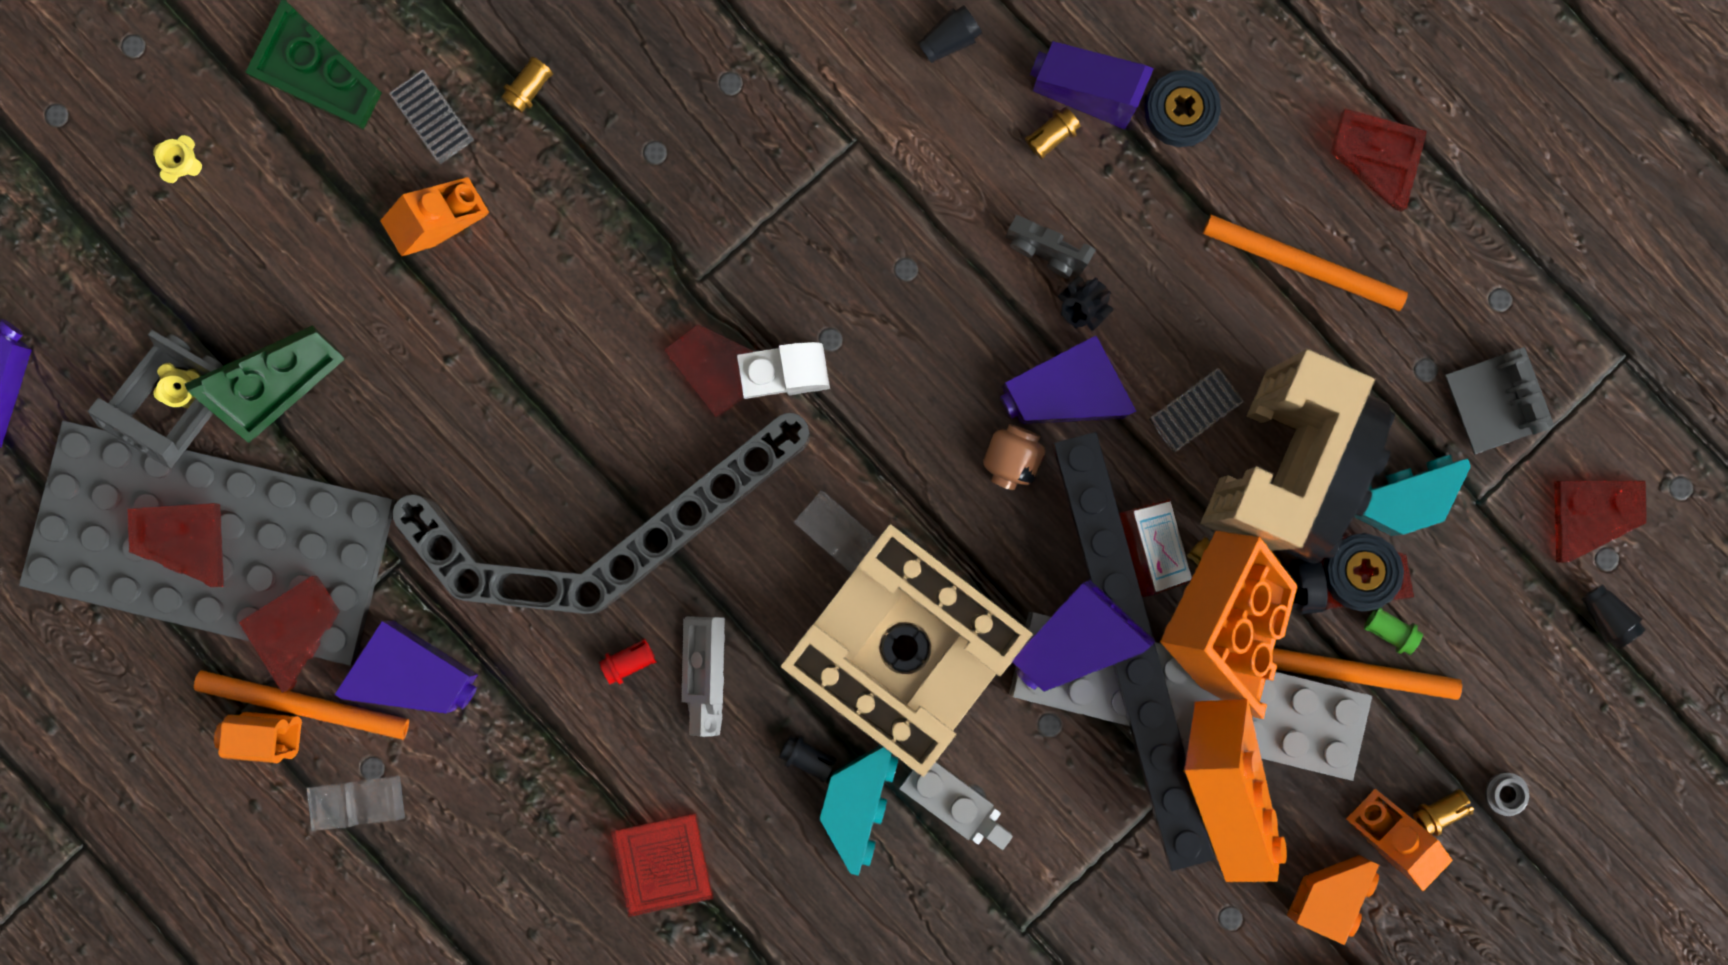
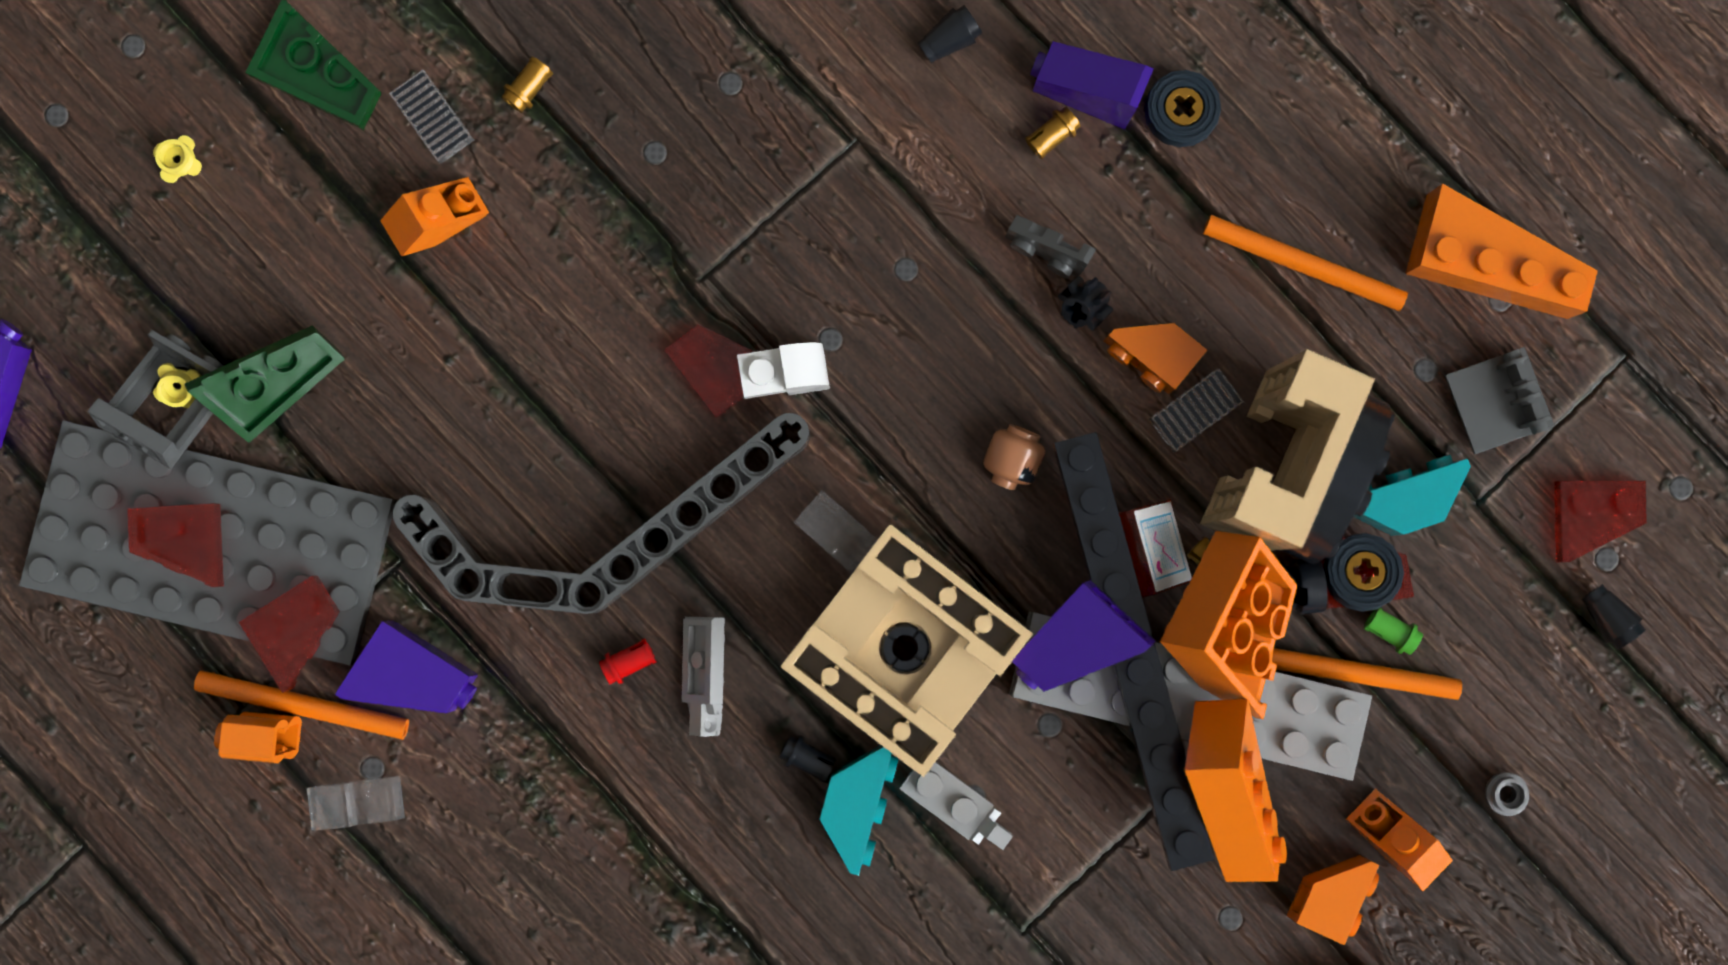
clear red tile [611,812,714,917] -> none
dark purple slope [1000,336,1136,424] -> none
clear red wing [1330,109,1427,212] -> none
pearl gold pin [1413,789,1474,836] -> none
none -> orange slope [1103,323,1207,394]
none -> orange wedge [1406,183,1598,319]

